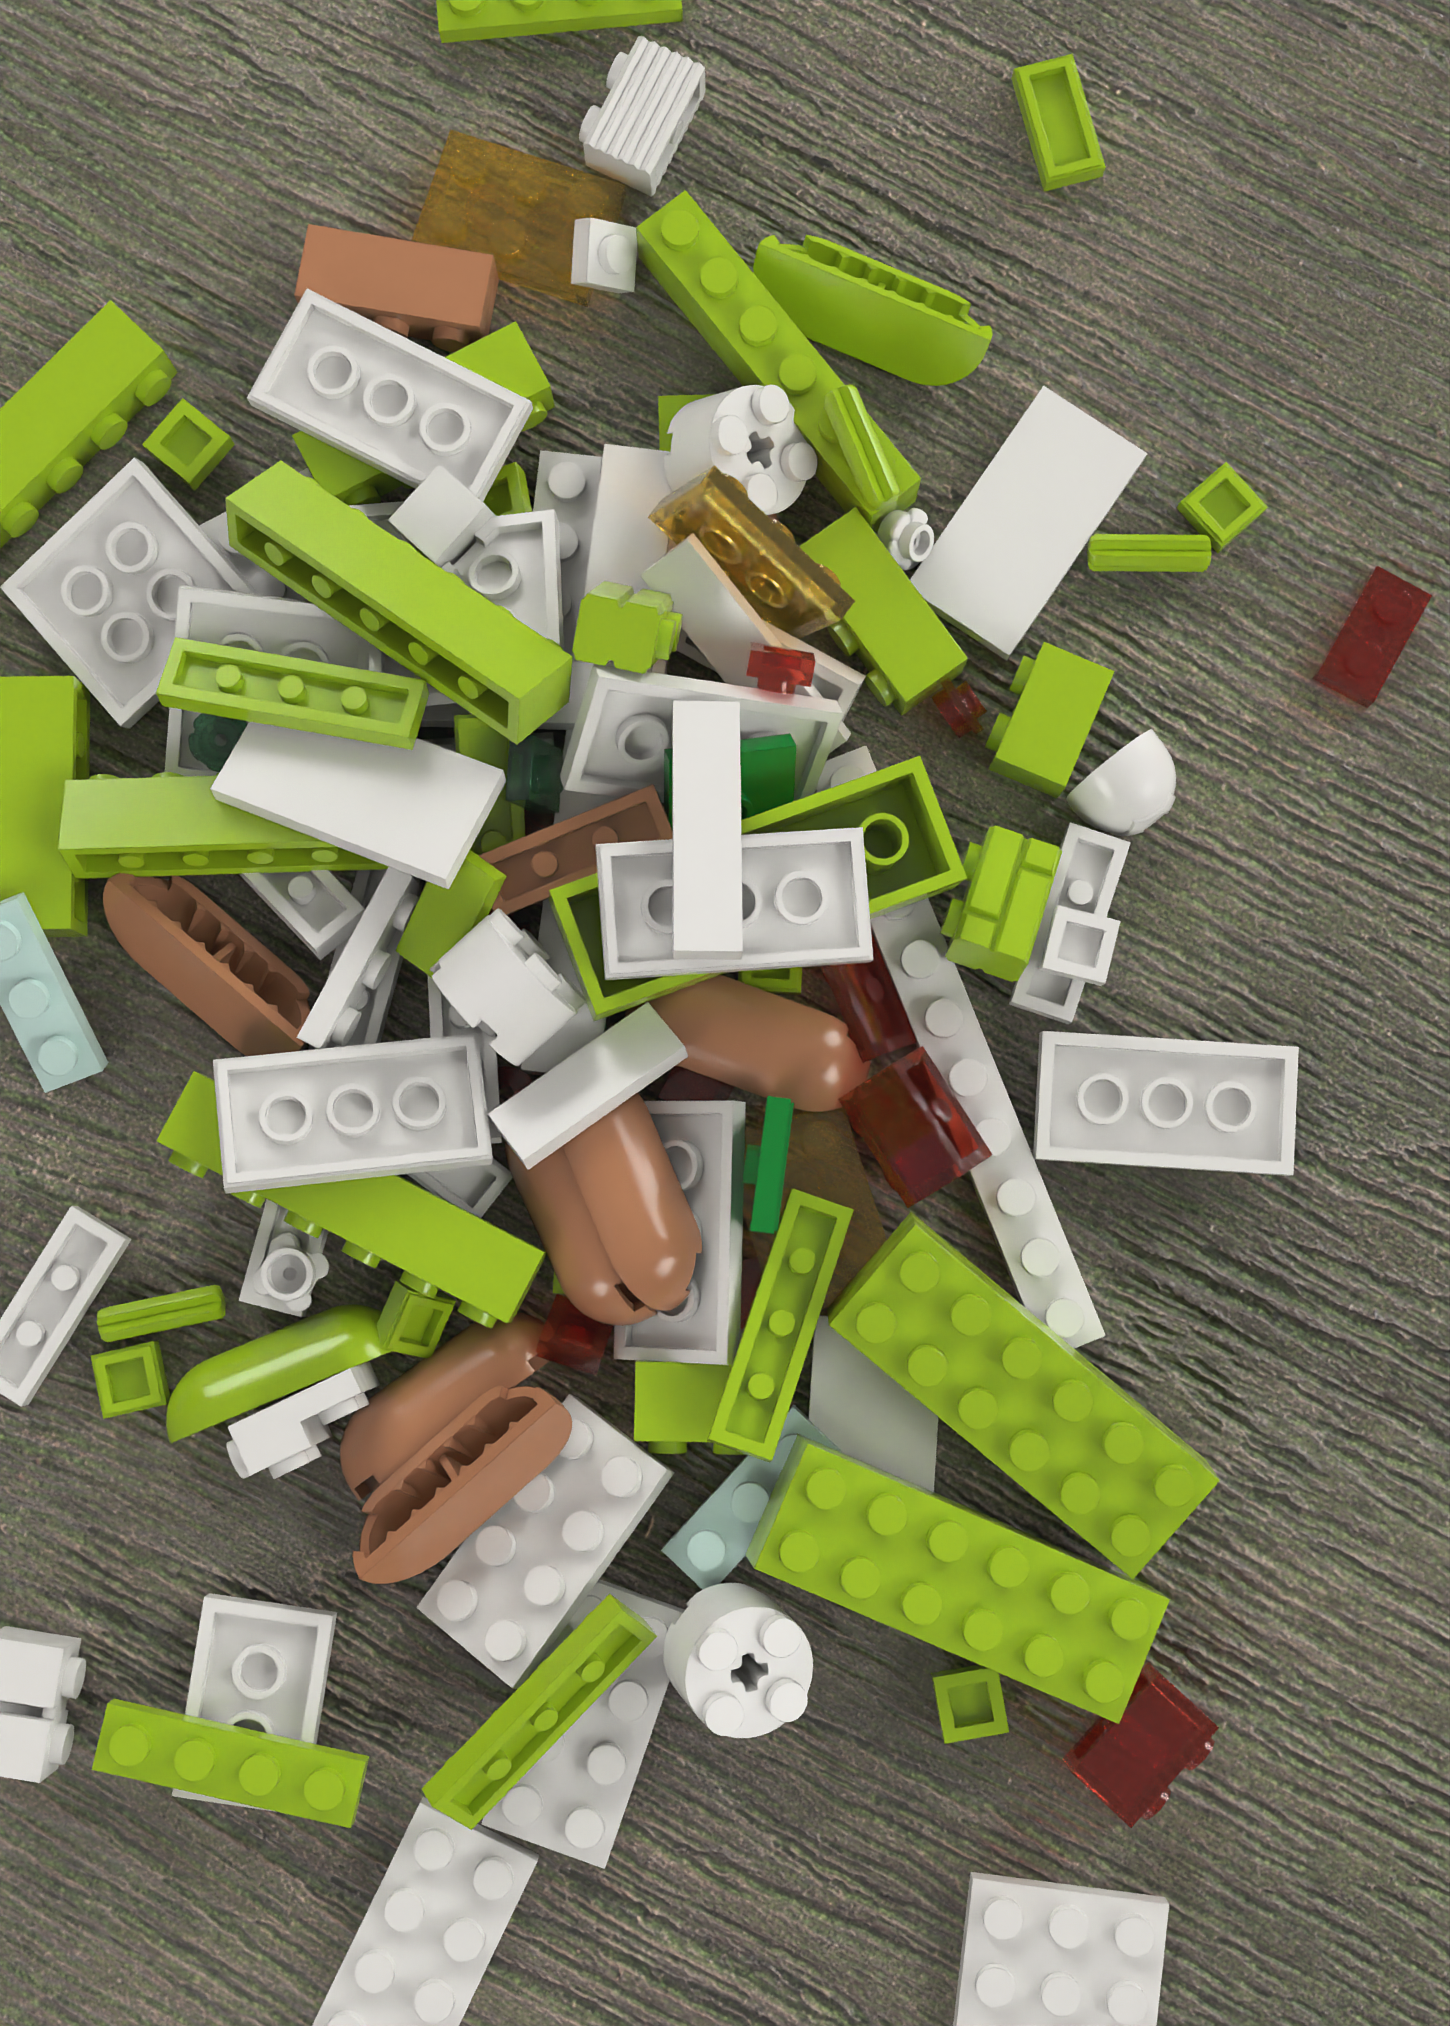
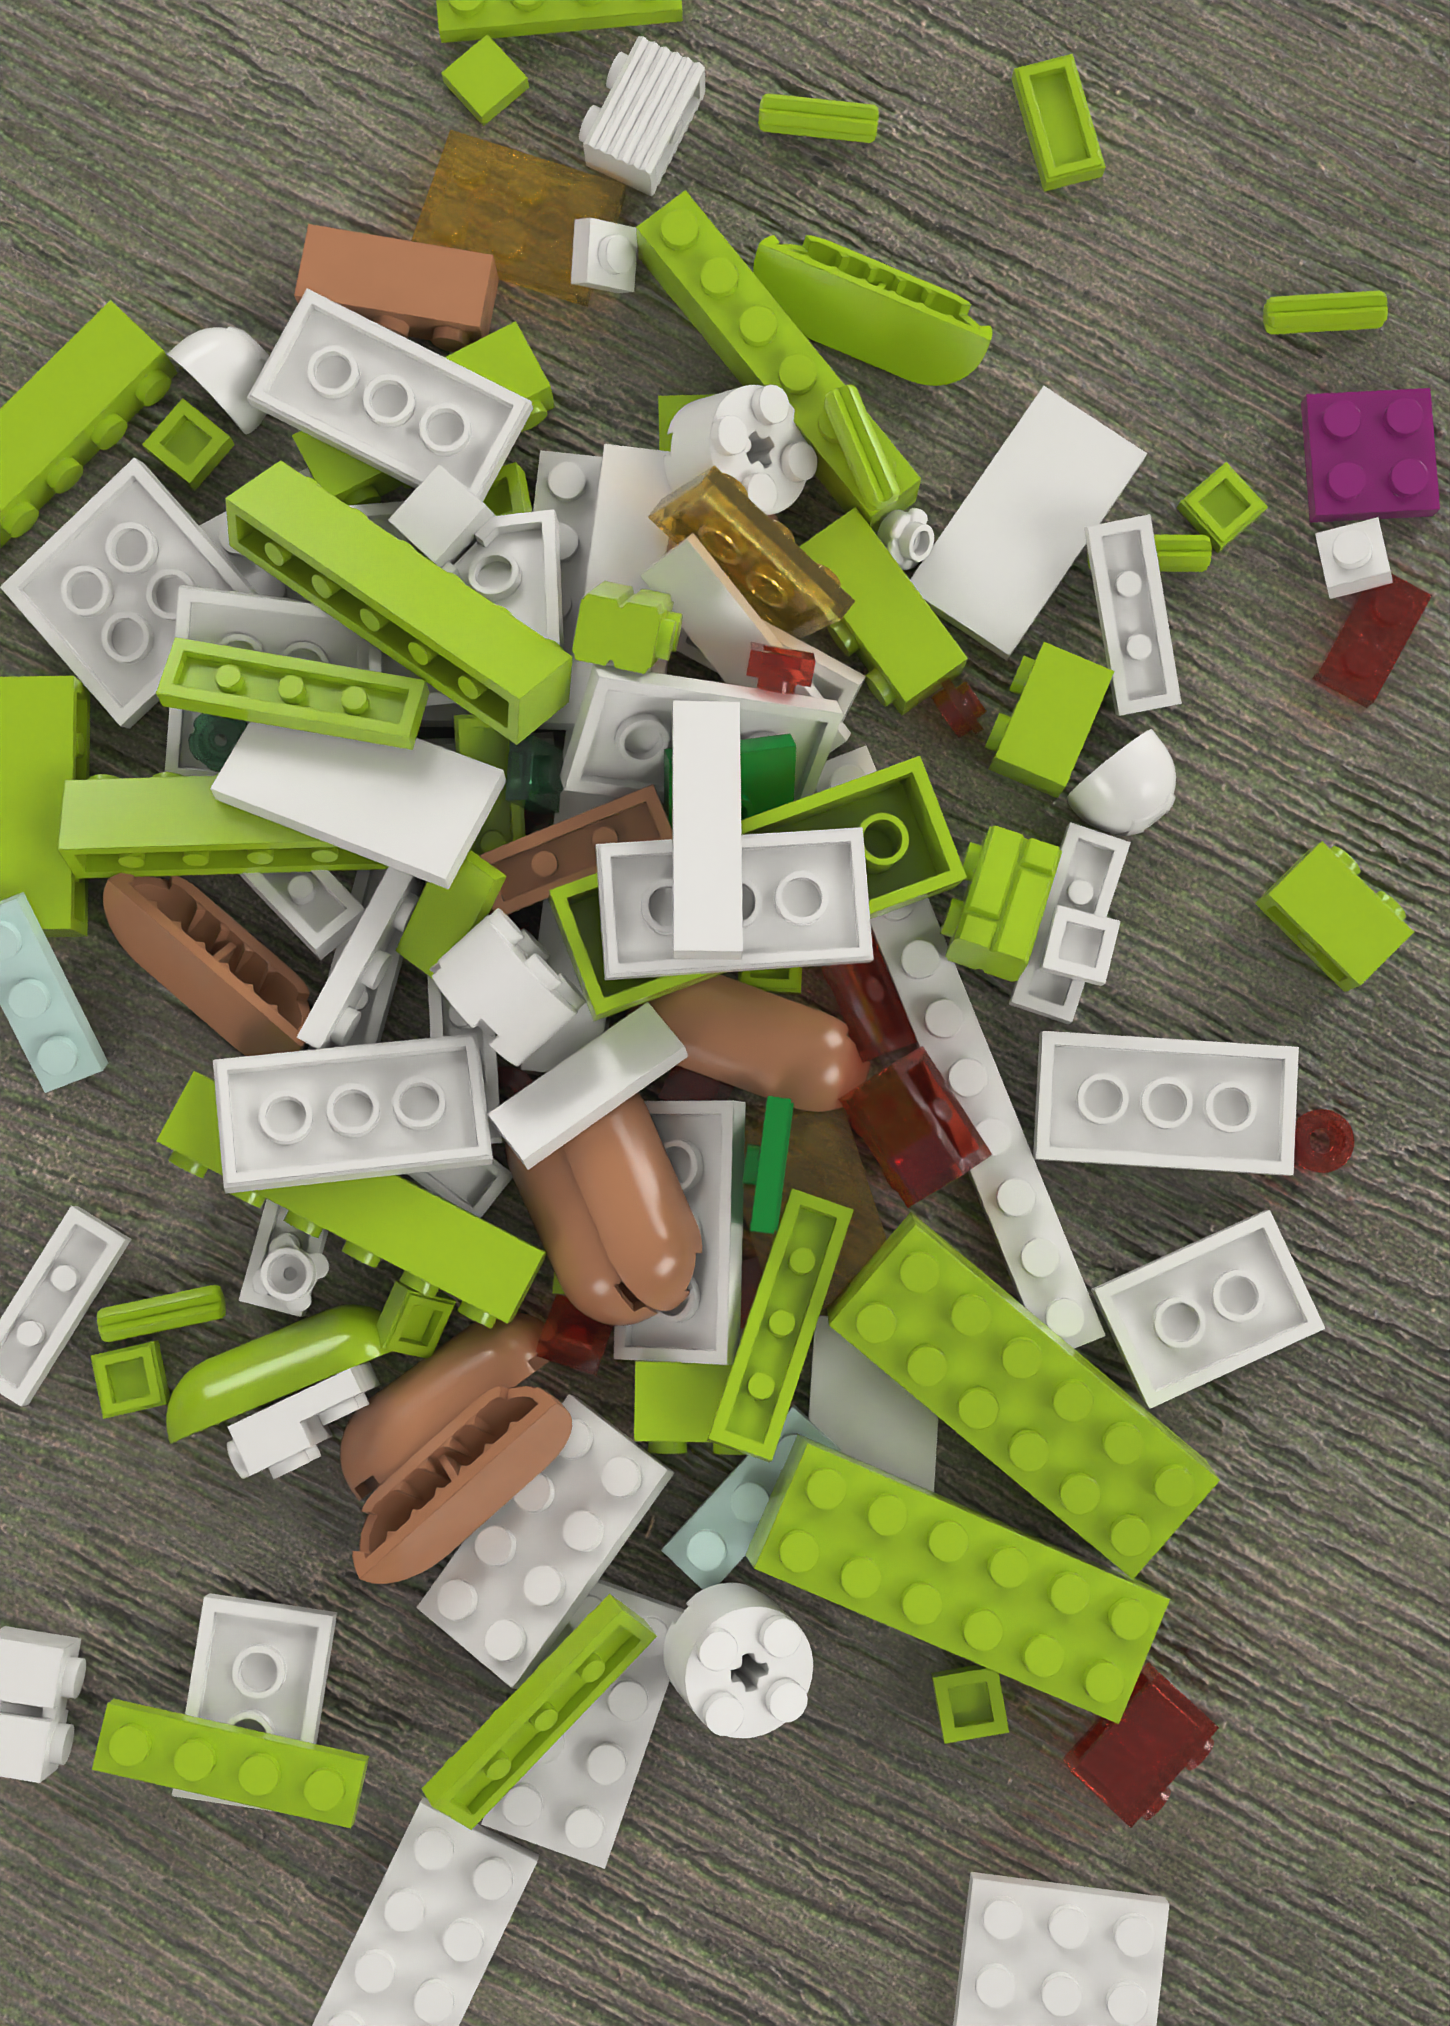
none -> white helmet [166,326,269,434]
none -> lime tile [441,34,529,127]
none -> lime axle [758,93,879,143]
none -> white plate [1084,514,1182,716]
none -> white plate [1091,1210,1325,1409]
none -> lime brick [1255,841,1414,992]
none -> lime axle [1263,290,1388,335]
none -> clear red plate [1294,1109,1354,1173]
none -> magenta plate [1301,388,1440,523]
none -> white plate [1315,517,1393,599]

